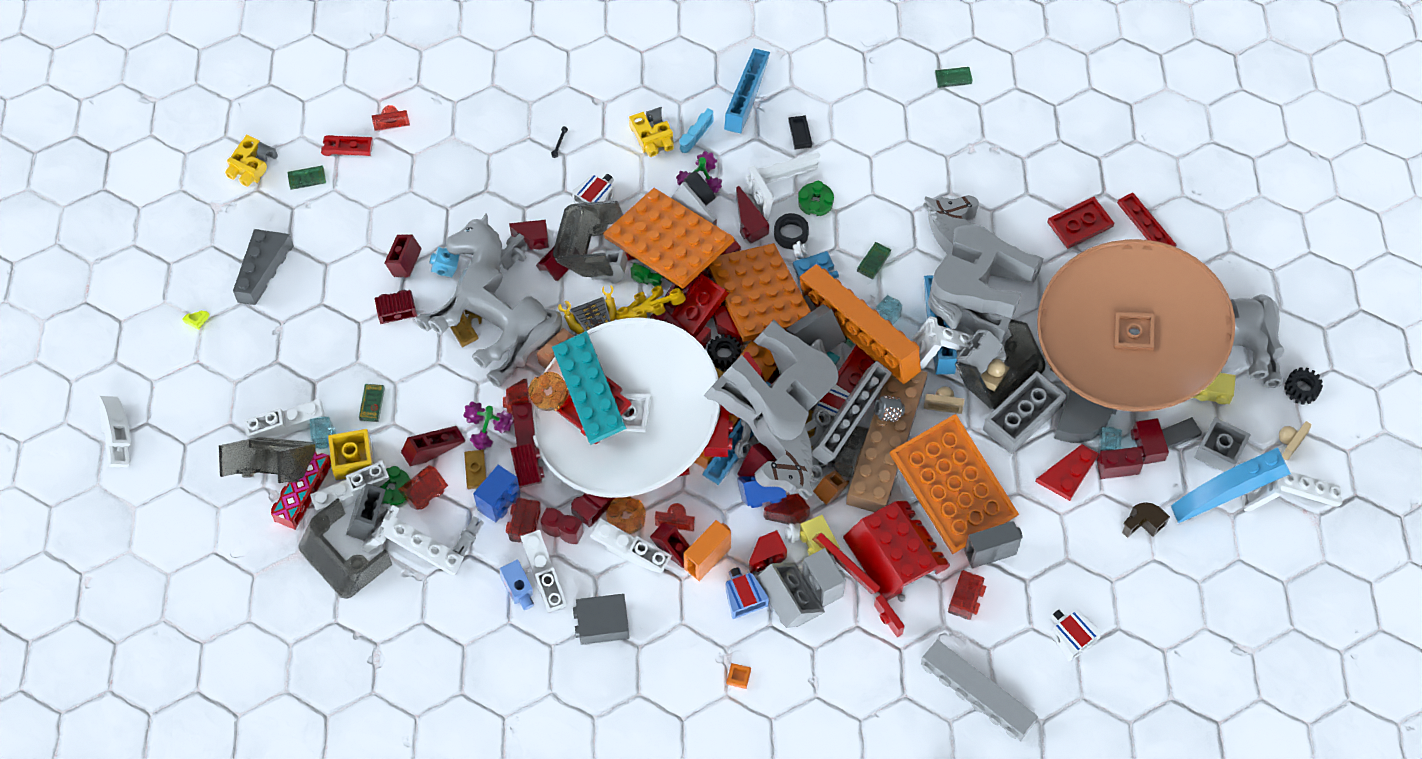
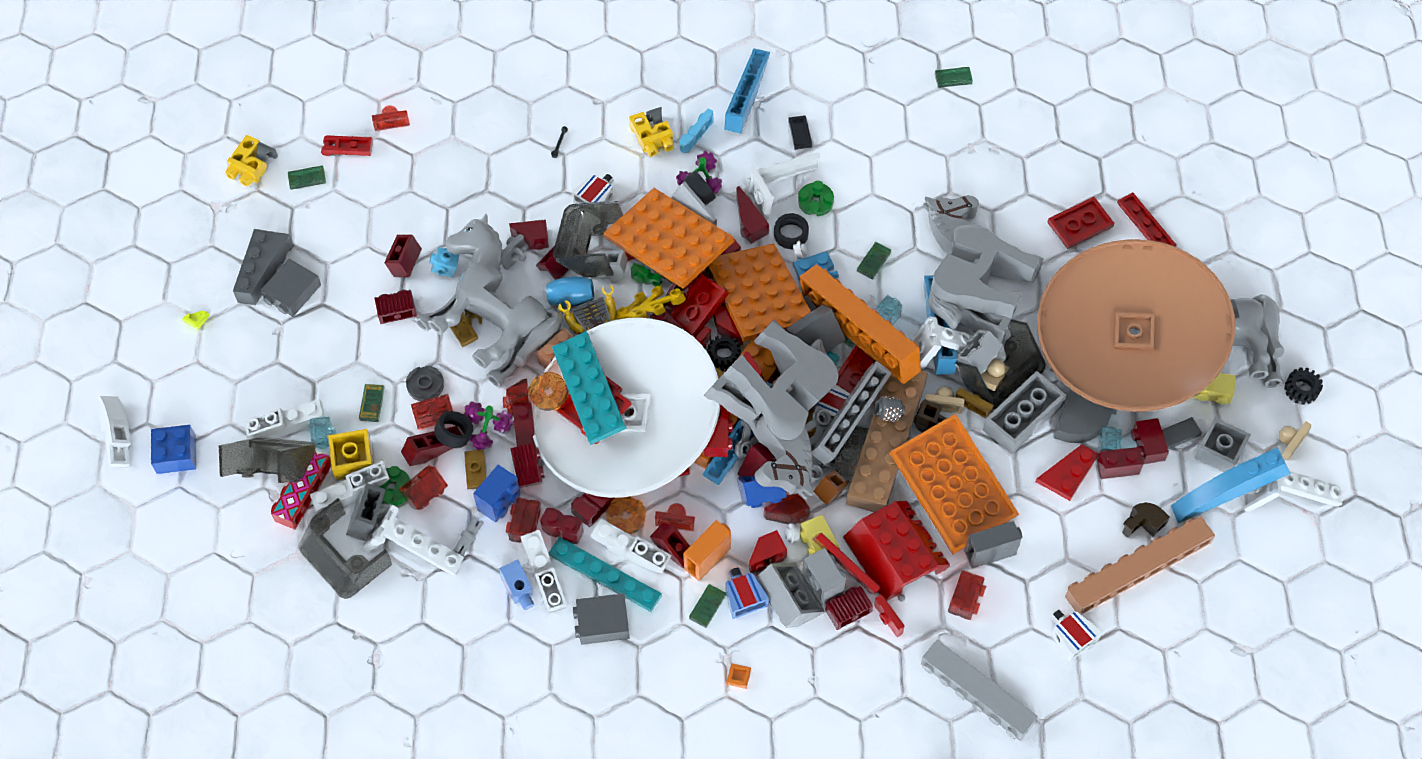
none -> blue brick [151,424,196,474]
none -> dark grey brick [261,258,321,317]
none -> dark grey tile [406,366,444,402]
none -> clear red brick [410,394,453,430]
none -> black tyre [434,411,474,448]
none -> dark azure piece [546,276,595,307]
none -> teal plate [548,537,662,612]
none -> clear green tile [689,584,726,628]
none -> dark red brick [825,586,873,630]
none -> dark brown brick [914,399,947,433]
none -> pearl gold plate [955,387,994,419]
none -> nougat brick [1065,516,1215,615]

